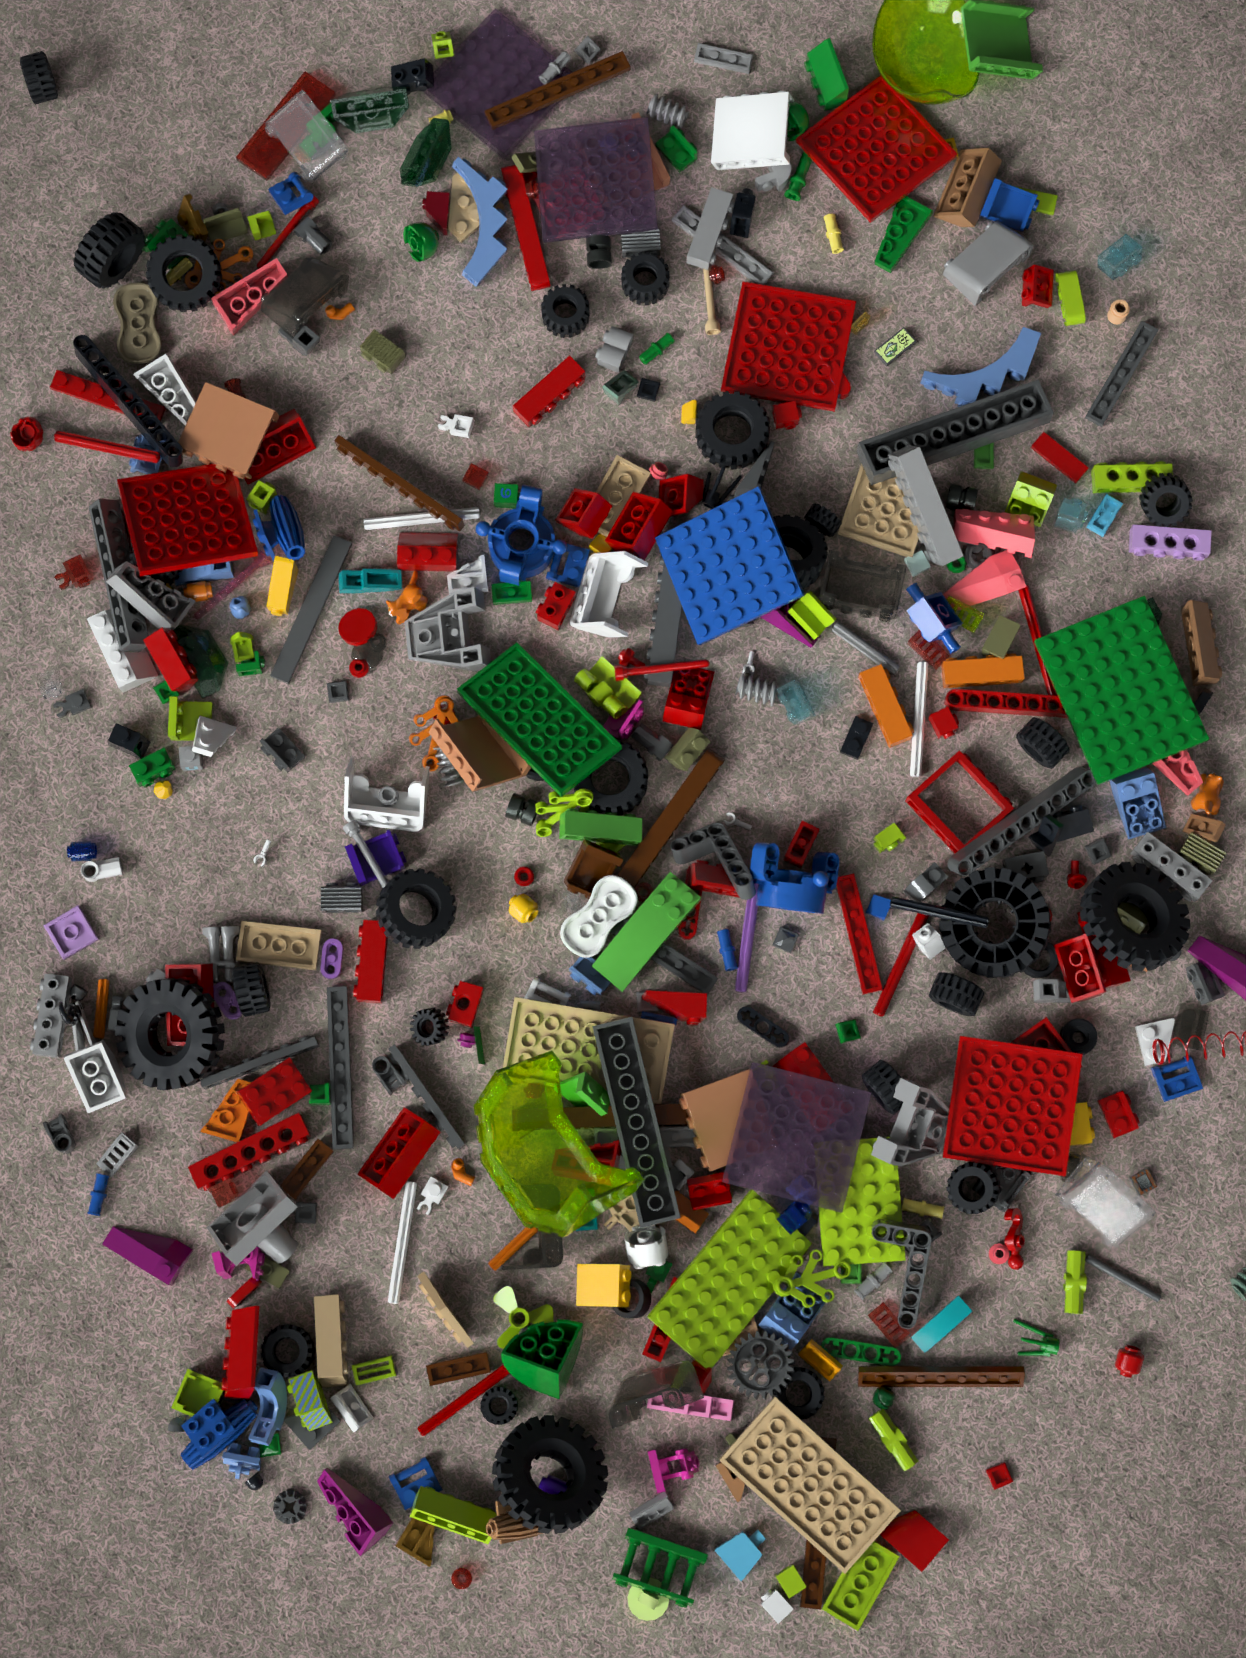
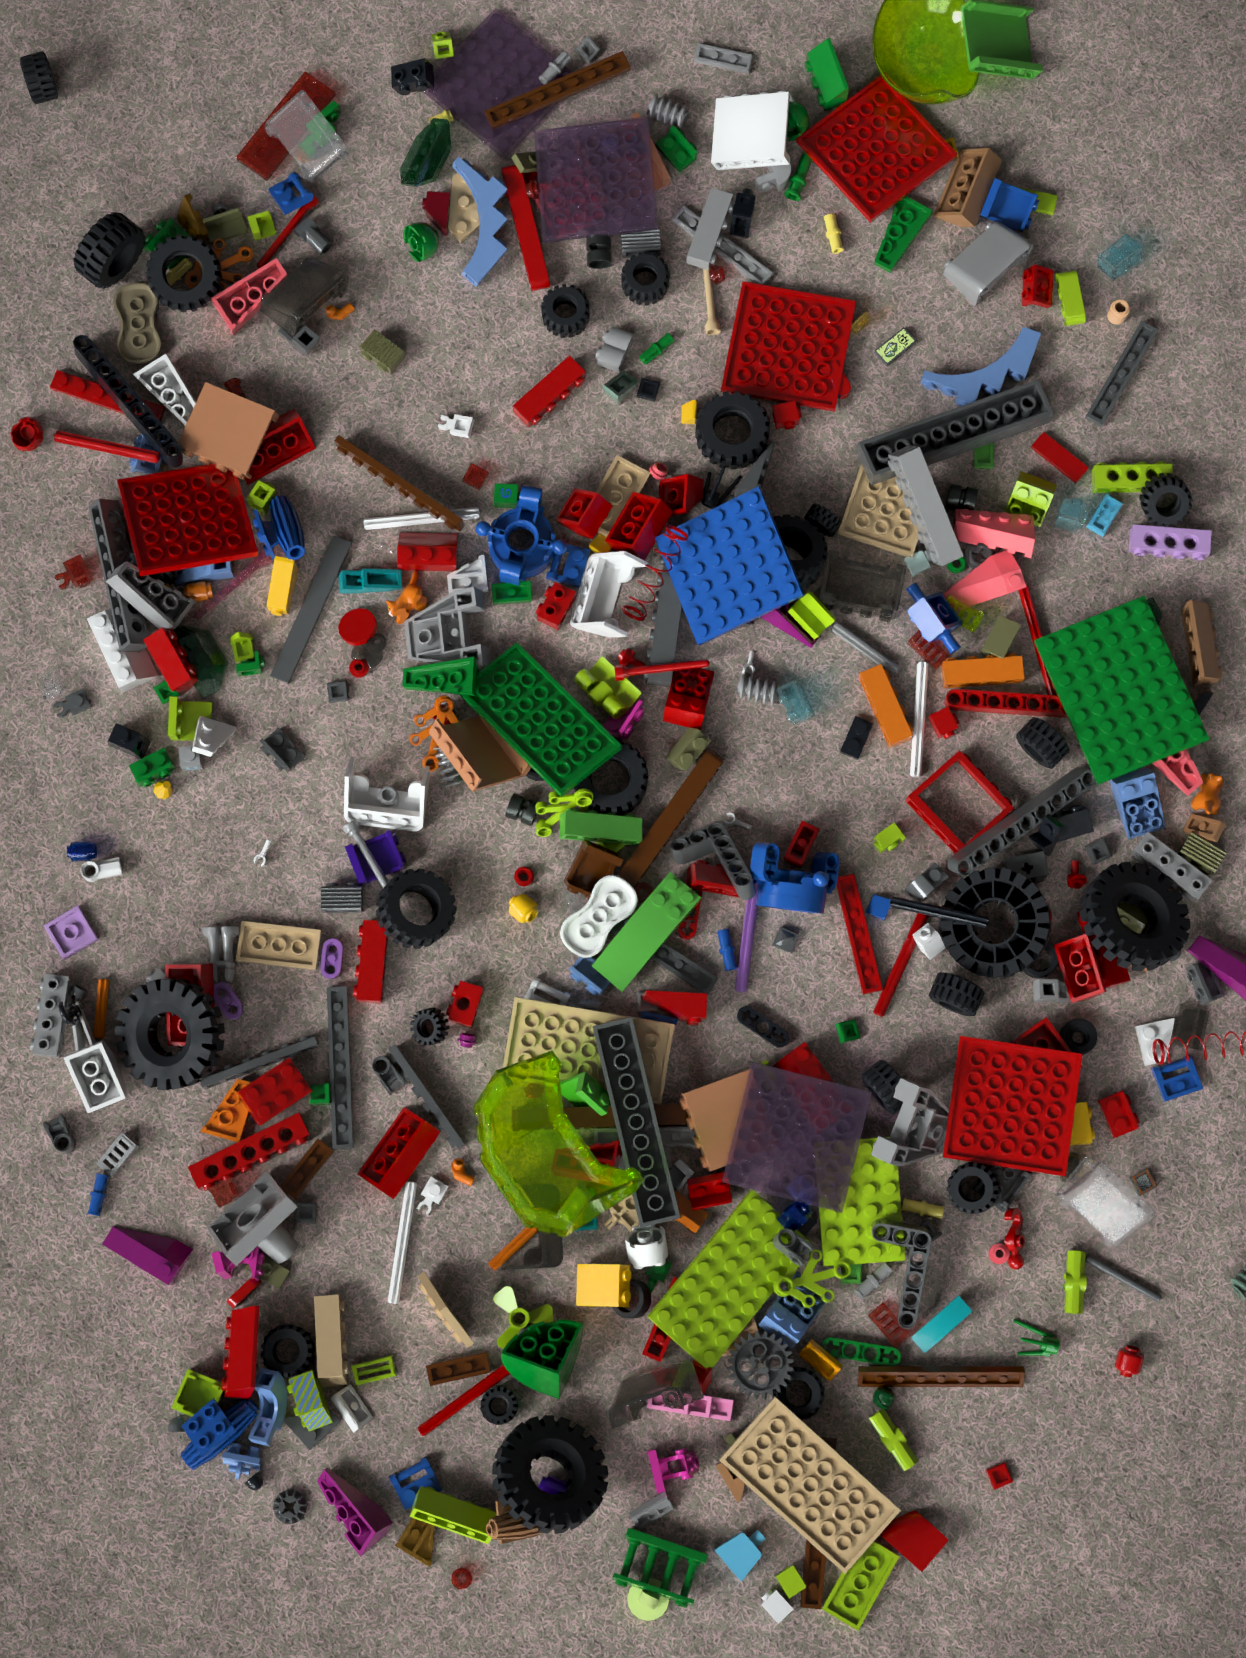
dark grey plate [108,996,123,1032] -> none
medium blue piece [230,596,251,619] -> none
black tyre [232,962,271,1017] -> none
green tile [259,1433,282,1457] -> none
clear green wedge [330,87,409,133] -> none
green sticker [474,1026,485,1065] -> none
dark grey piece [631,723,673,761] -> none
none -> green wing [402,657,478,696]
none -> red piece [622,525,689,621]
none -> dark grey piece [773,1228,814,1266]

